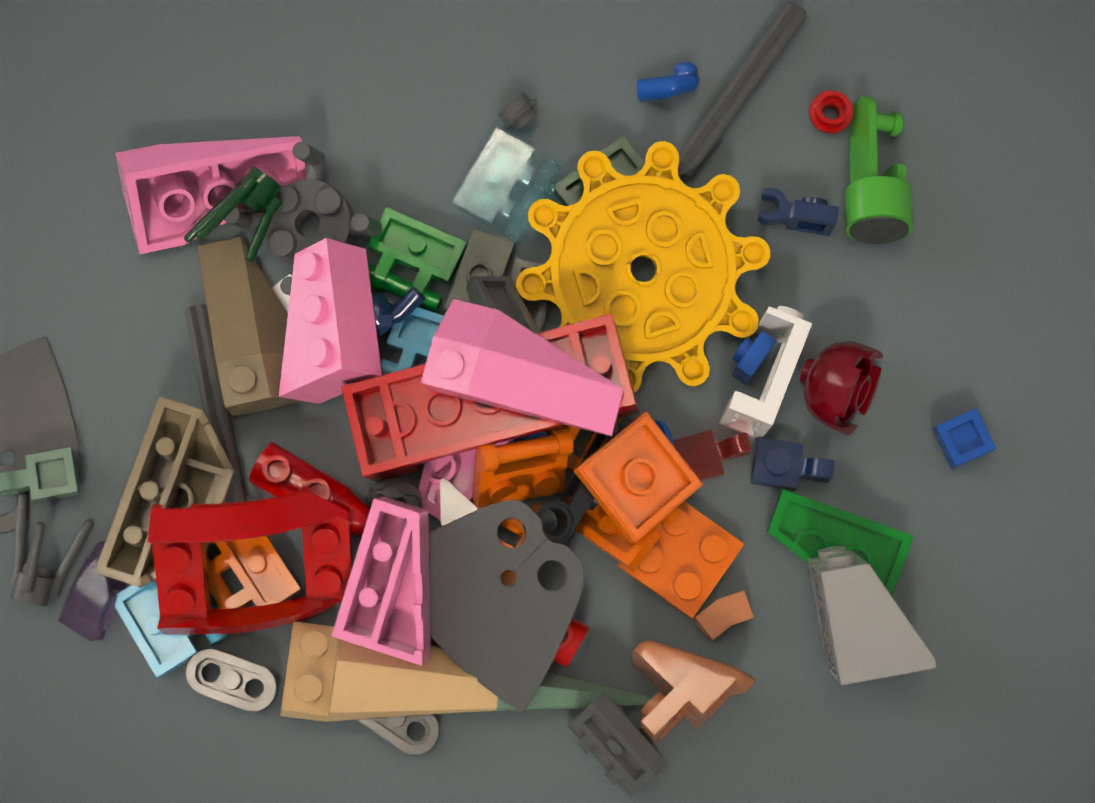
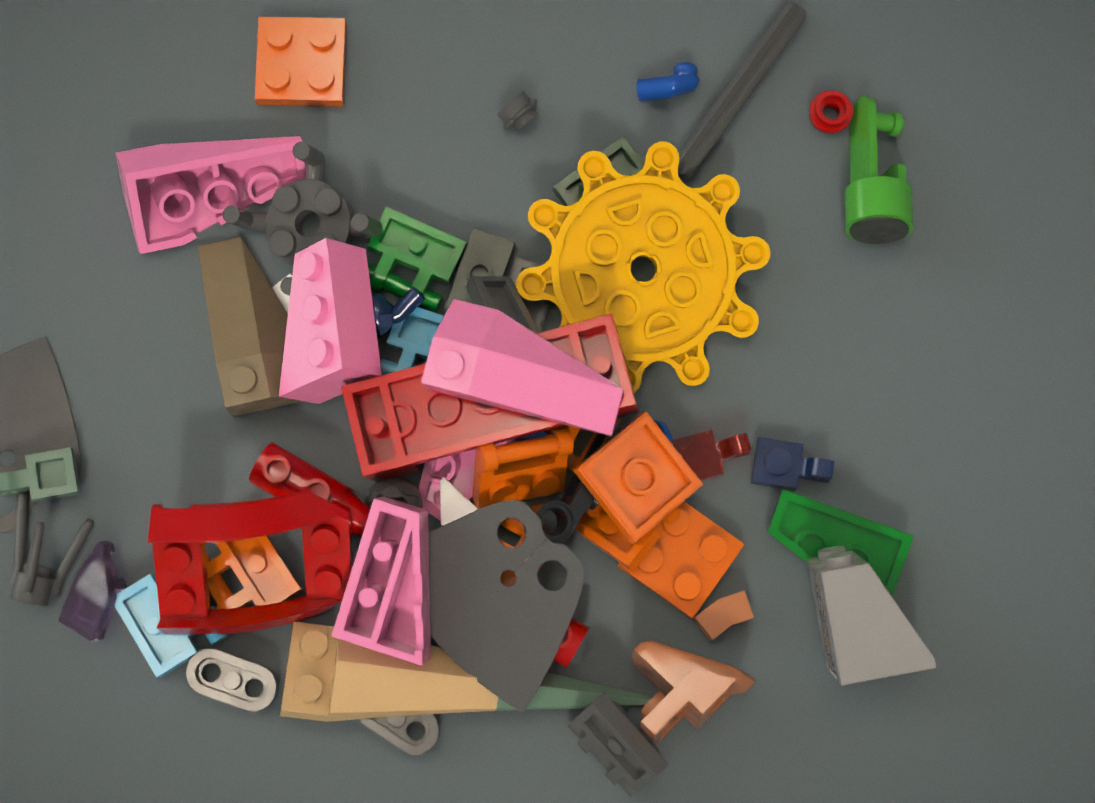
dark tan wedge [94,396,236,588] -> none
dark green plant [184,165,283,262] -> none
dark grey axle [185,304,246,503] -> none
clear light blue plate [452,128,561,242] -> none
white panel [719,306,812,439] -> none
blue plate [732,331,777,385] -> none
dark blue plate [757,188,839,236] -> none
dark red cylinder [800,341,883,435] -> none
blue plate [932,408,997,469] -> none
none -> orange plate [255,17,347,107]

